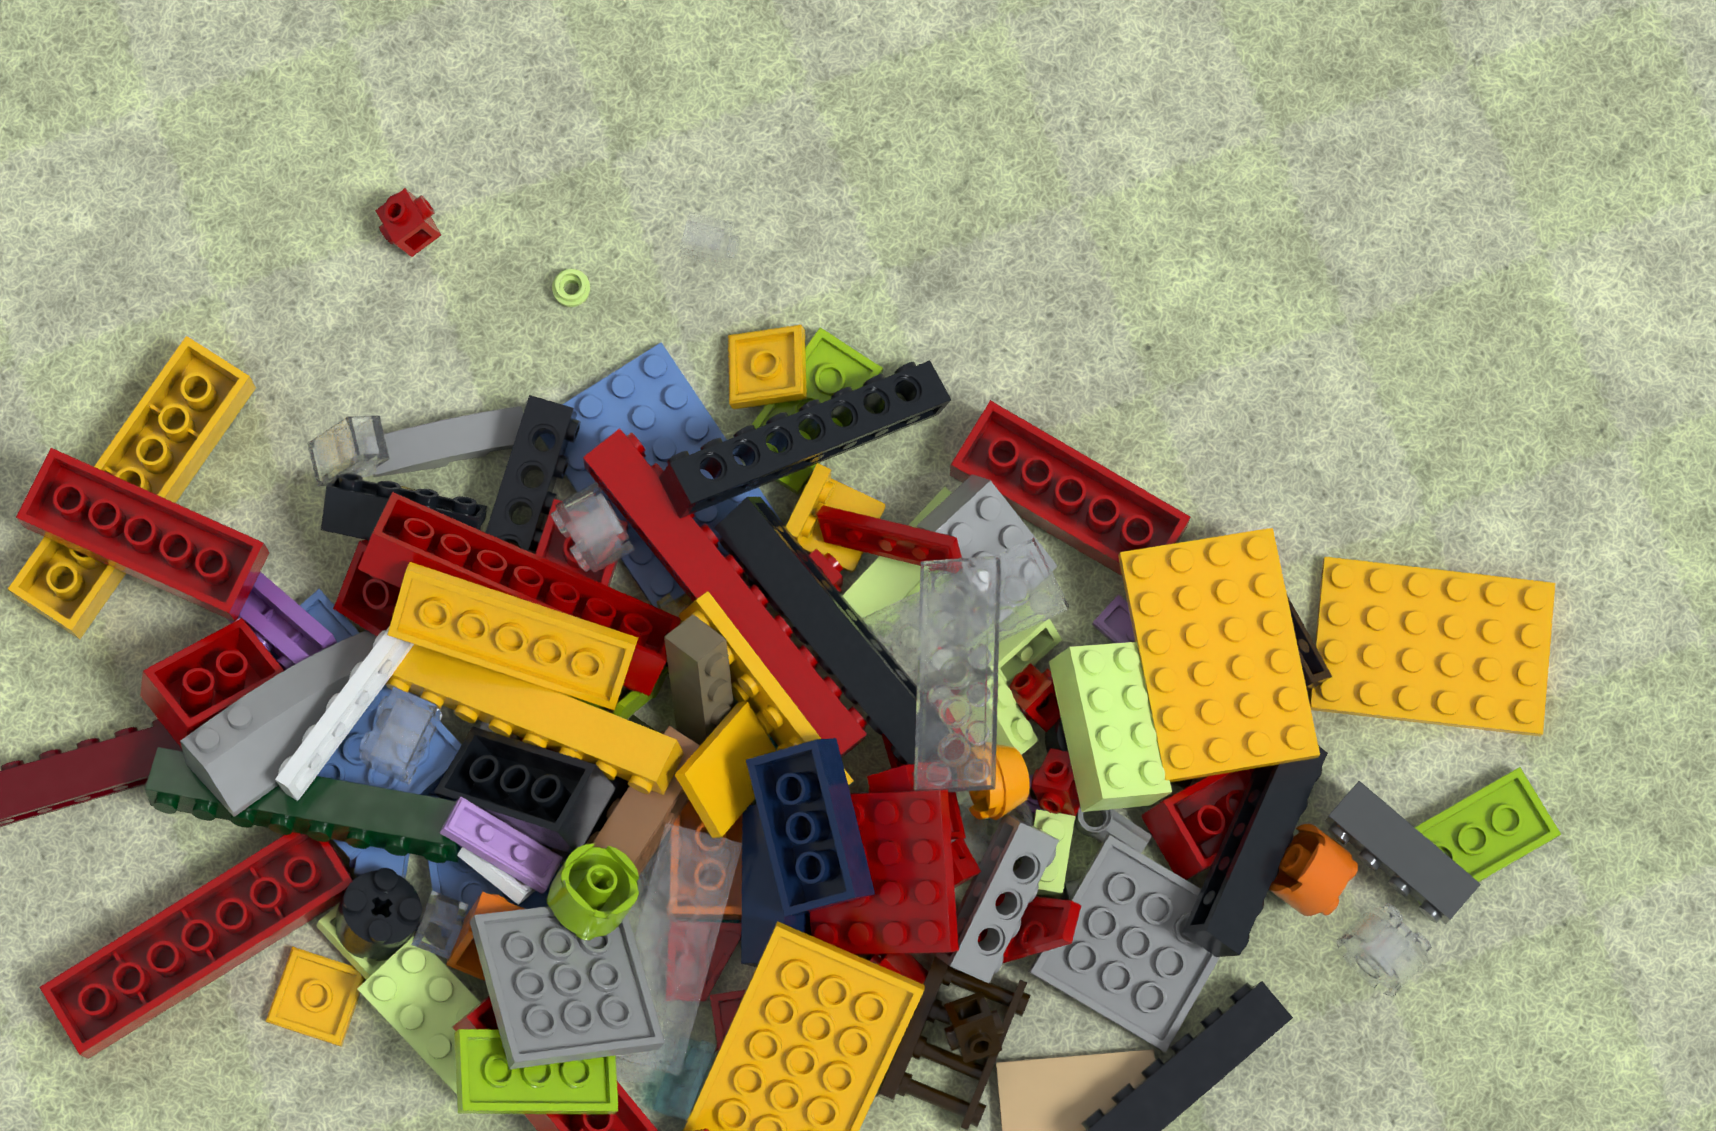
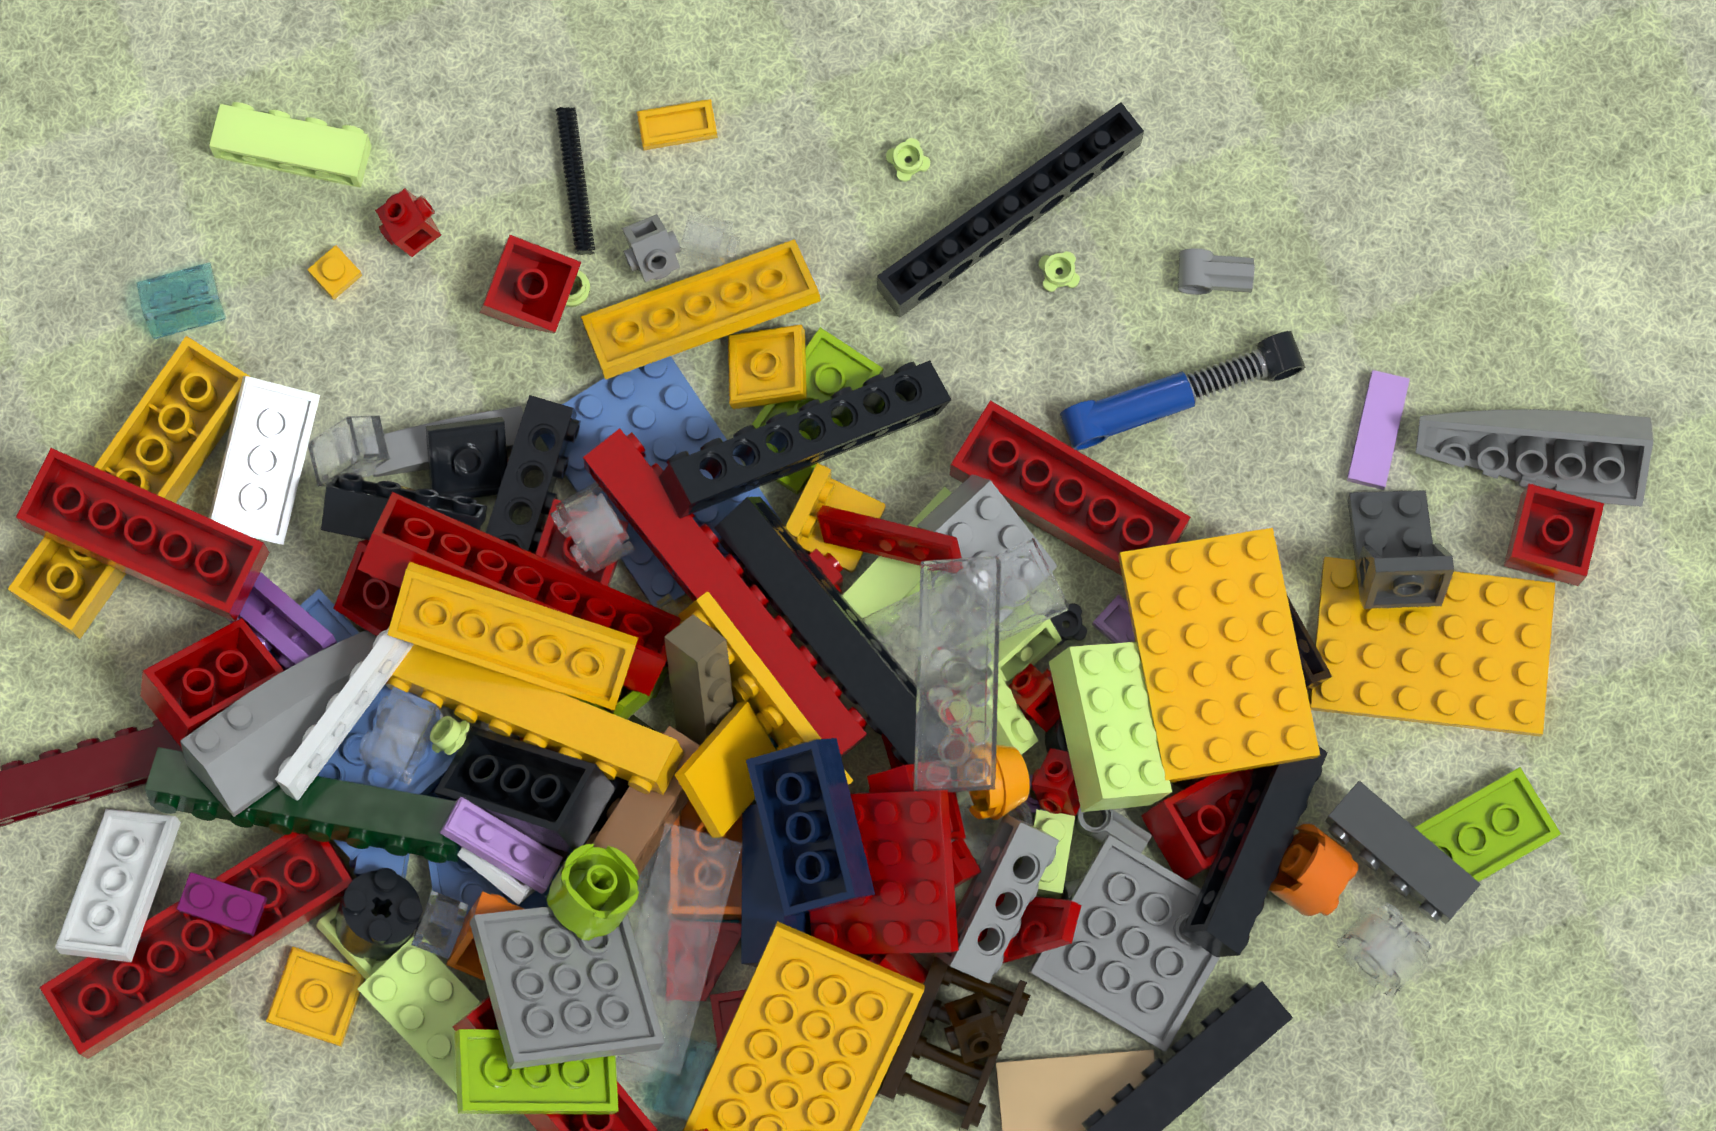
none -> white tile [55,809,181,962]
none -> clear light blue bracket [137,262,226,339]
none -> magenta plate [177,872,267,936]
none -> yellowish green brick [209,102,372,188]
none -> white tile [209,376,320,545]
none -> yellow plate [307,245,362,300]
none -> black tile [426,417,507,499]
none -> yellowish green plate [430,716,470,755]
none -> red slope [479,235,581,334]
none -> black axle [555,107,595,255]
none -> yellow plate [581,239,821,380]
none -> light grey brick [622,214,681,282]
none -> yellow tile [637,99,718,151]
none -> black brick [877,102,1144,318]
none -> yellowish green plate [886,138,930,182]
none -> yellowish green plate [1039,251,1080,292]
none -> black plate [1045,603,1087,646]
none -> piece [1060,331,1306,451]
none -> light grey piece [1178,248,1255,295]
none -> lavender tile [1347,370,1410,490]
none -> dark grey bracket [1347,490,1454,609]
none -> light grey wedge [1416,409,1654,507]
none -> red brick [1504,483,1604,586]

